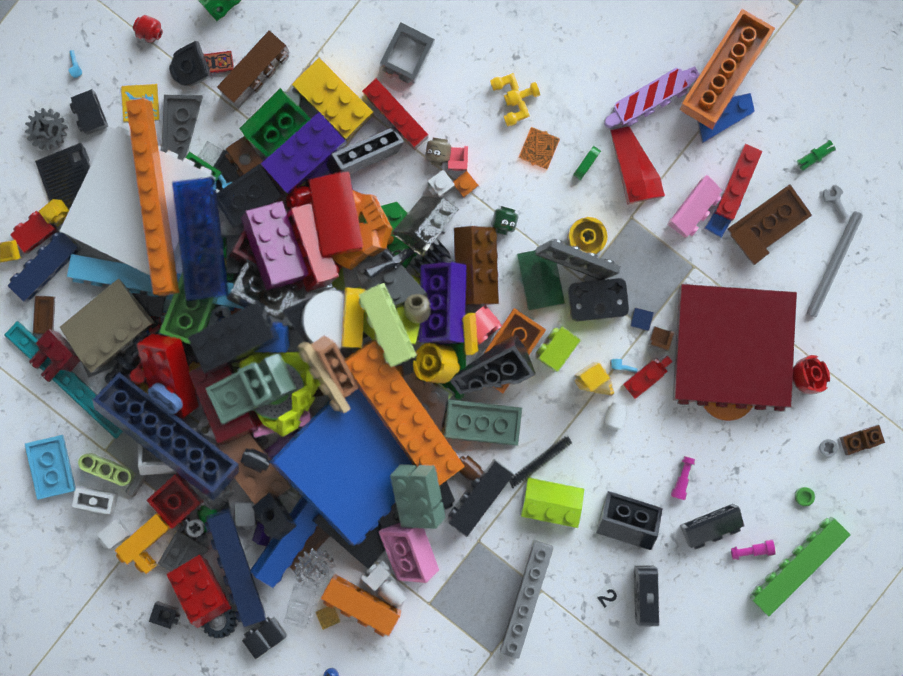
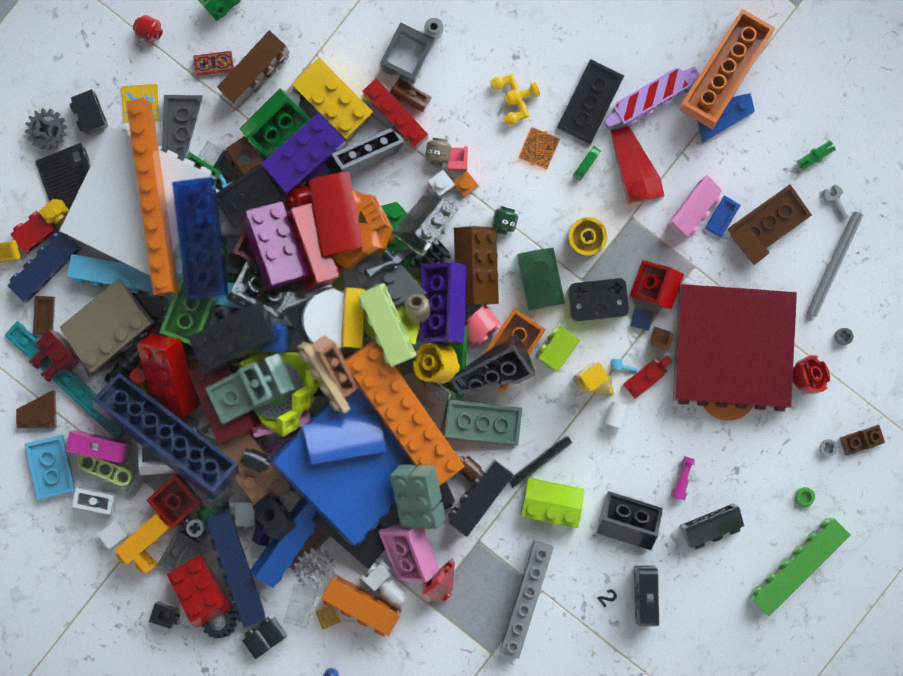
medium azure hand [68,50,82,79] -> none
medium blue beam [148,383,183,414] -> none
black tile [169,41,212,86] -> none
yellow tile [463,313,478,355] -> none
dark grey piece [535,239,621,280] -> none
red plate [715,143,763,221] -> none
dark pink piece [731,540,776,560] -> none
none -> reddish brown wing [16,390,57,428]
none -> dark pink axle [65,430,131,463]
none -> slope [301,413,386,465]
none -> reddish brown plate [390,79,432,112]
none -> wedge [422,558,455,603]
none -> light grey brick [424,18,444,40]
none -> black tile [557,59,625,145]
none -> red slope [630,260,684,310]
none -> dark grey bush [835,328,854,345]

